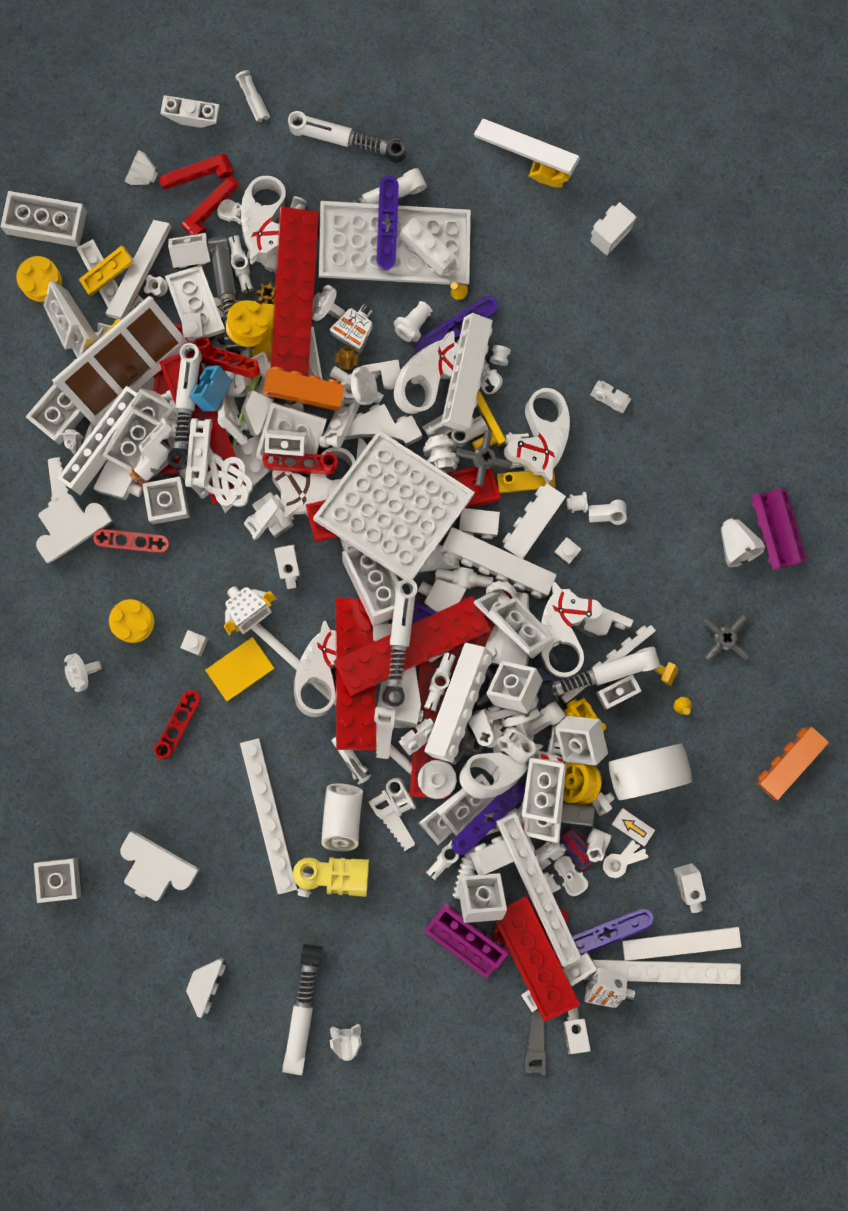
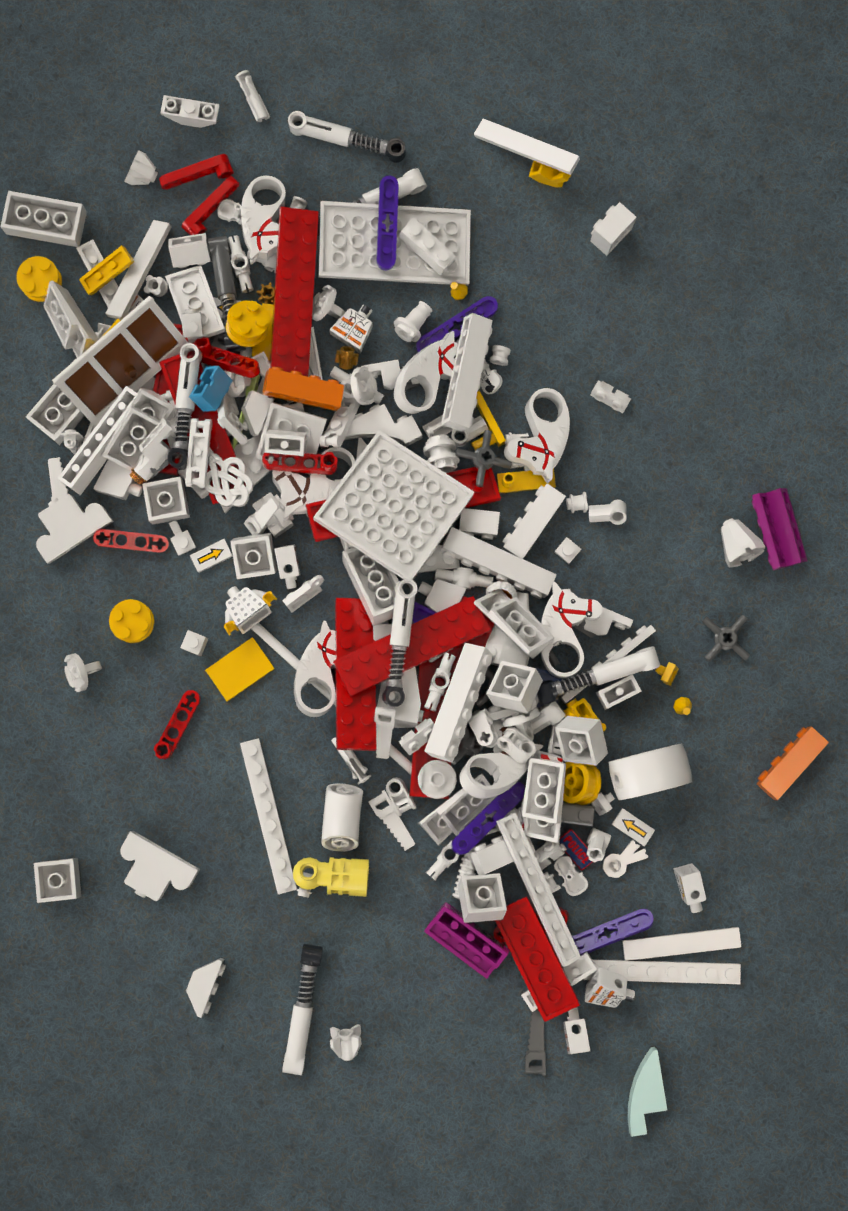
none -> white plate [169,520,196,556]
none -> white tile [190,539,233,573]
none -> white brick [230,533,277,579]
none -> white hinge [282,575,324,613]
none -> light aqua slope [628,1047,667,1137]

